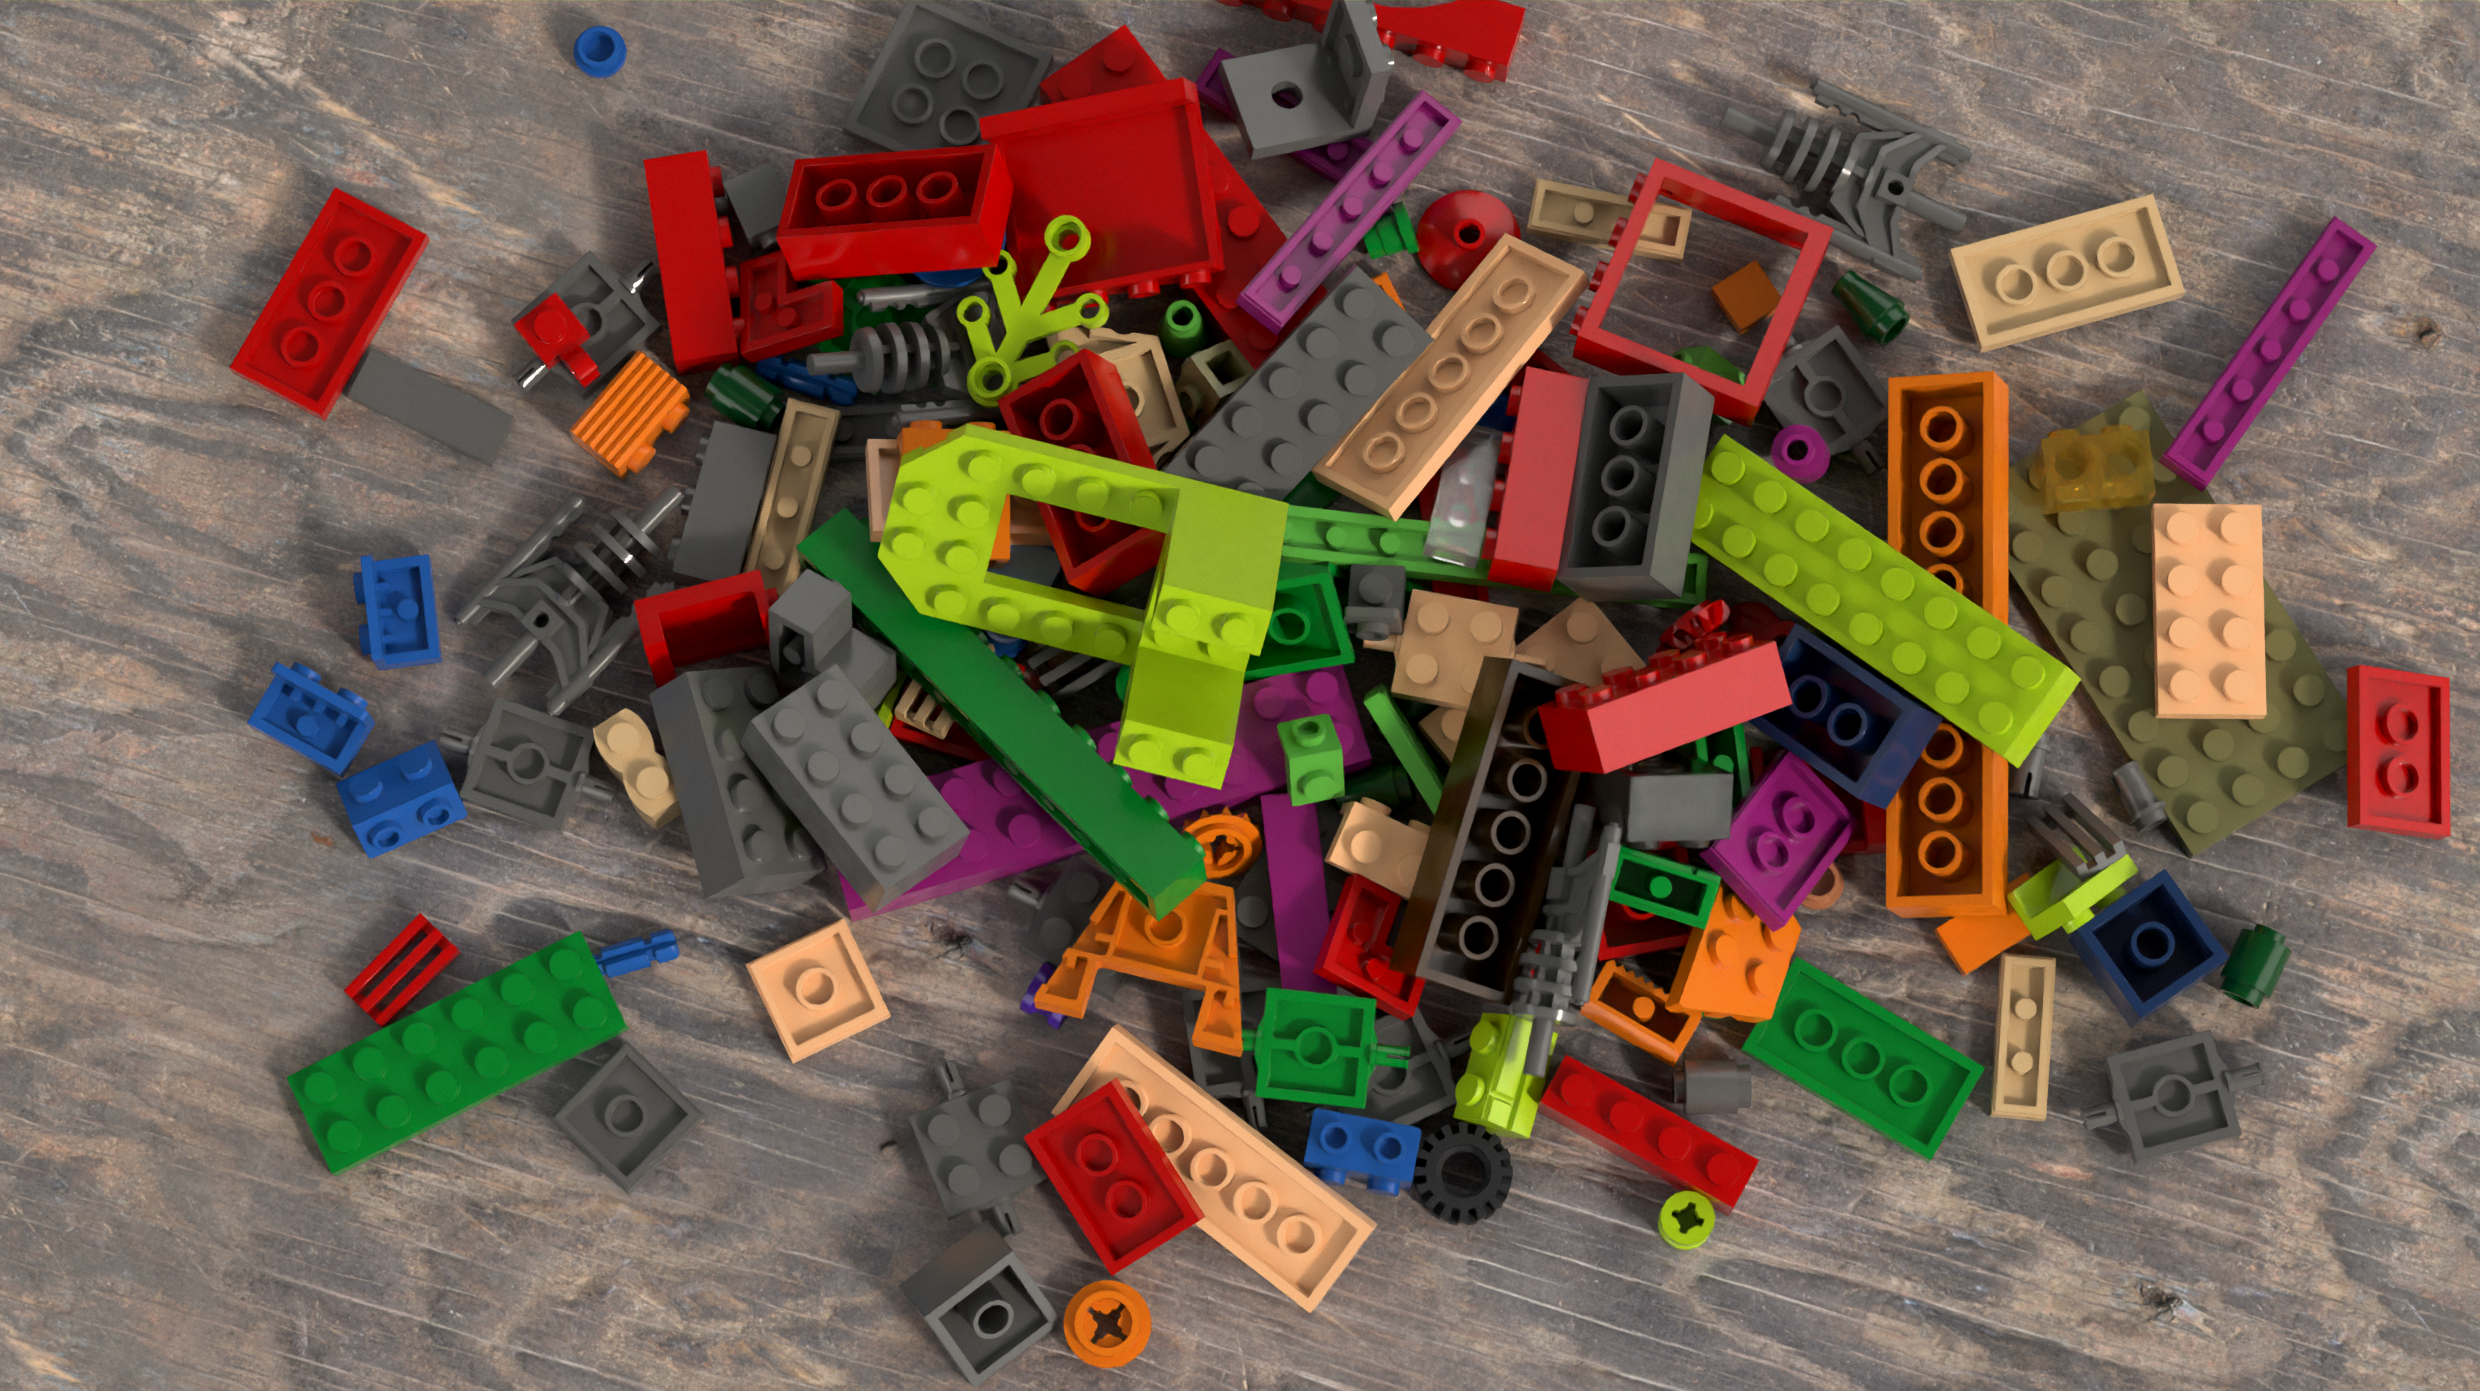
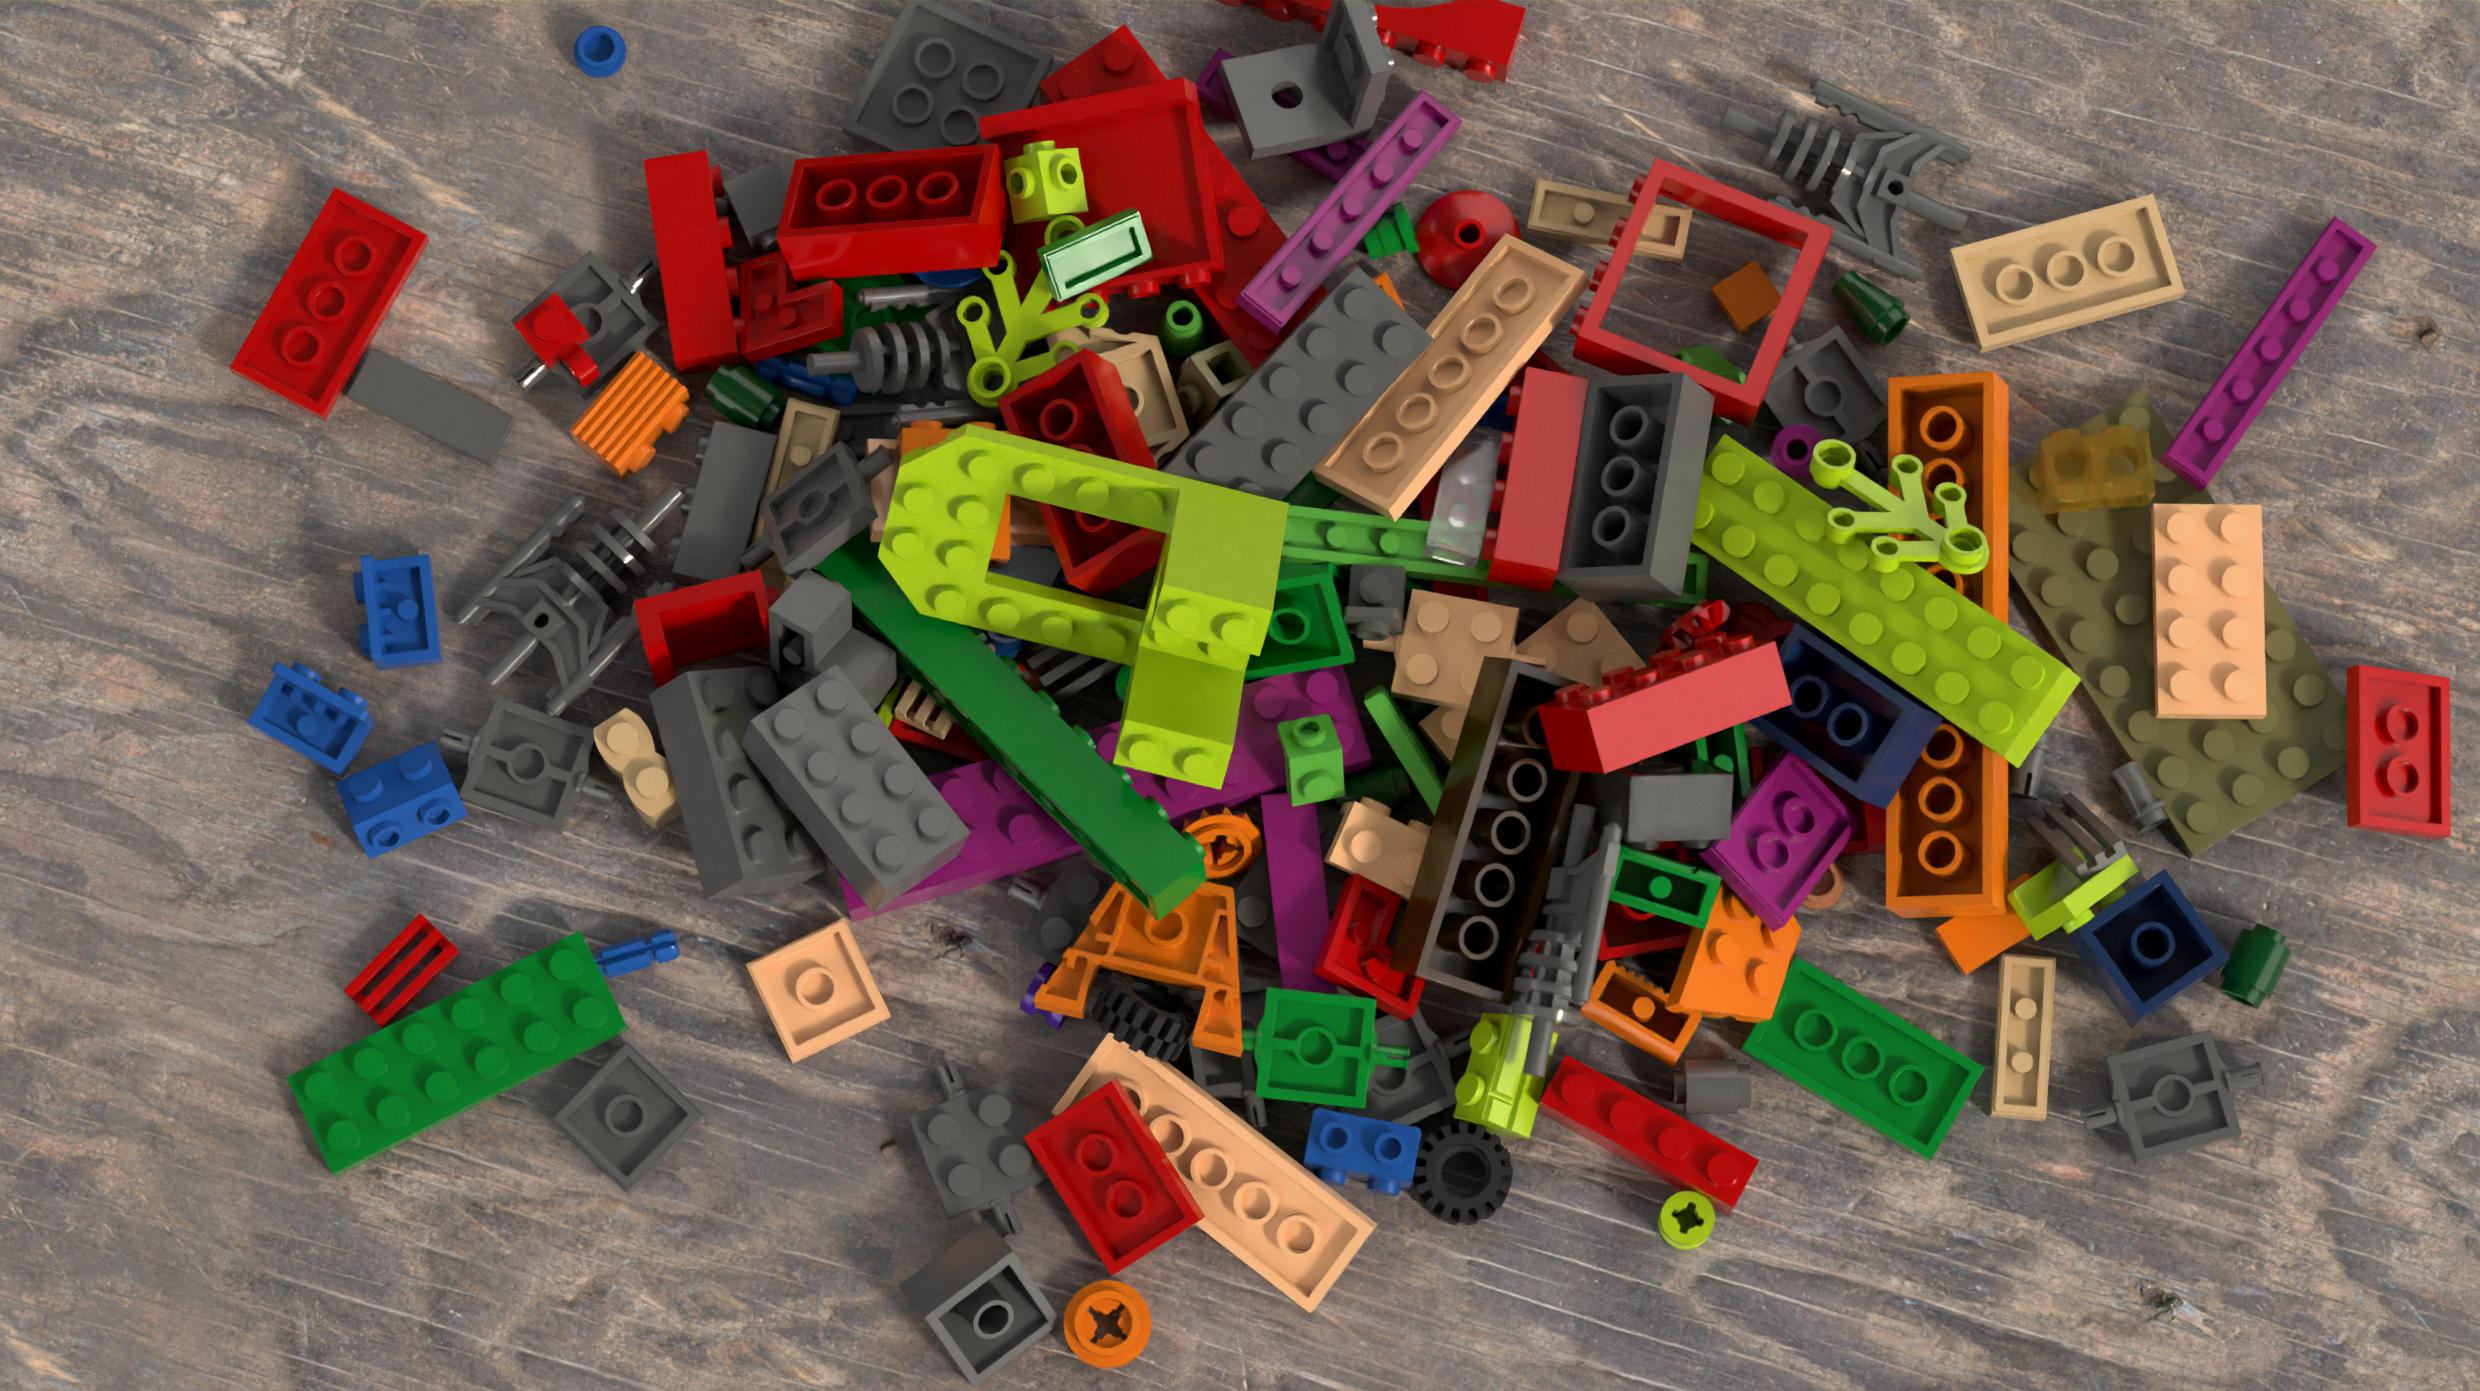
none -> dark grey plate [738,440,895,580]
none -> lime brick [1003,141,1088,224]
none -> tile [1037,207,1154,302]
none -> black tyre [1091,970,1198,1062]
none -> lime plant [1809,439,1990,574]

